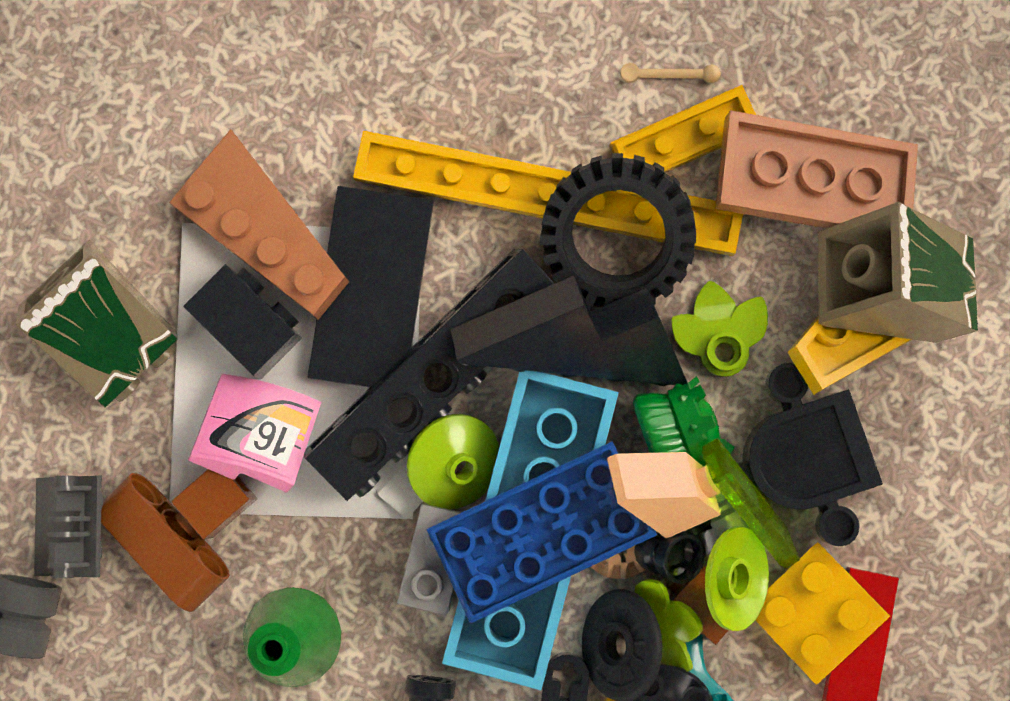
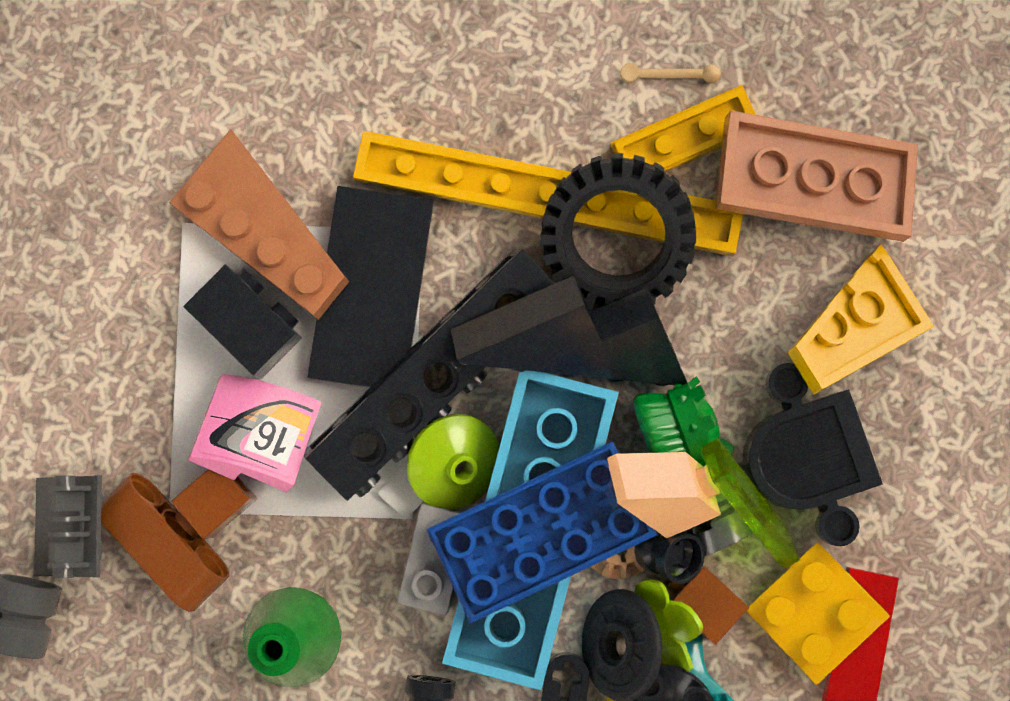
slope [16,240,178,407] -> none
lime plate [671,281,768,377] -> none
lime dish [705,527,769,631] -> none
dark tan slope [818,202,978,343] -> none

